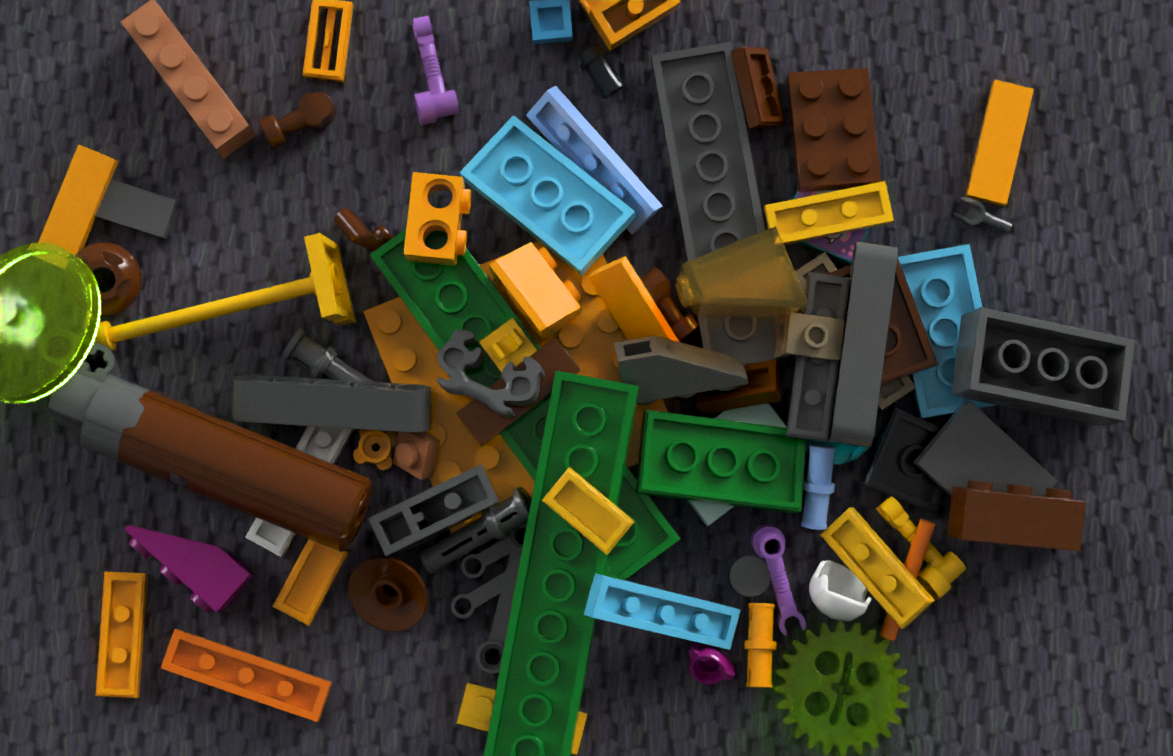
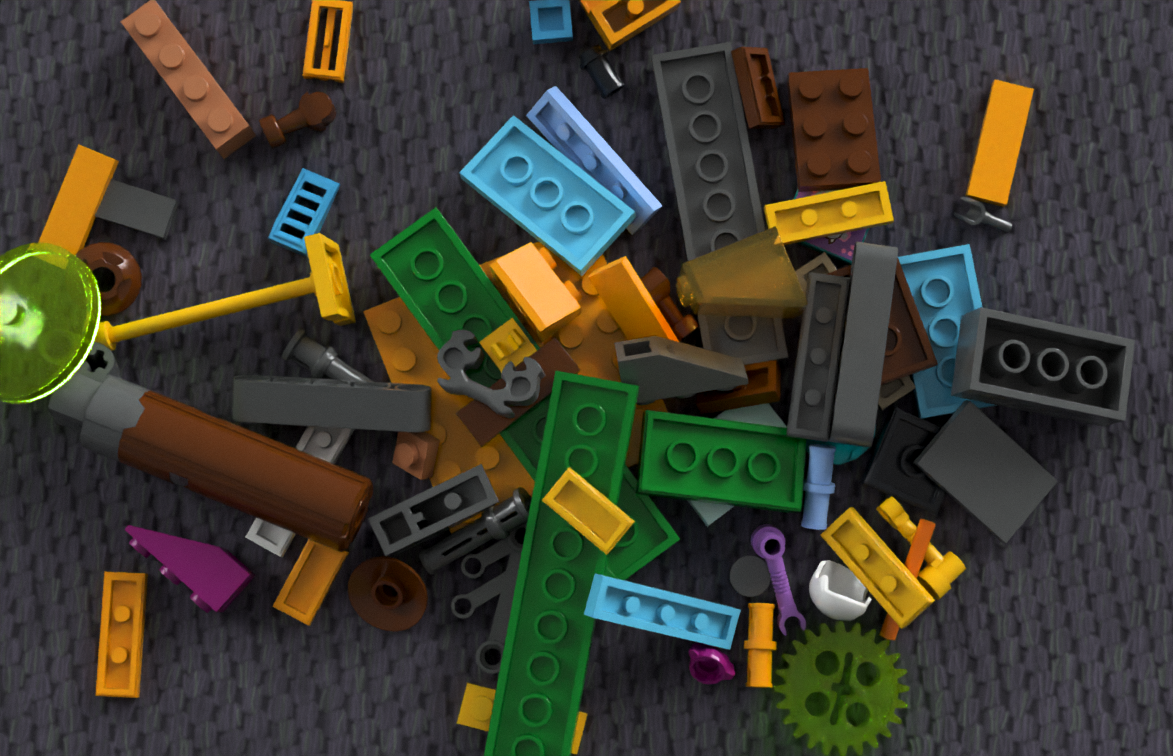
orange plate [161,629,333,722] -> none
reddish brown arm [334,208,393,252] -> none
light orange plate [353,429,398,470] -> none
light orange brick [404,172,471,266] -> none
medium lavender brick [412,16,459,126] -> none
dark tan bracket [774,312,845,361] -> none
reddish brown brick [947,480,1086,551] -> none
none -> dark azure slope [268,168,340,258]

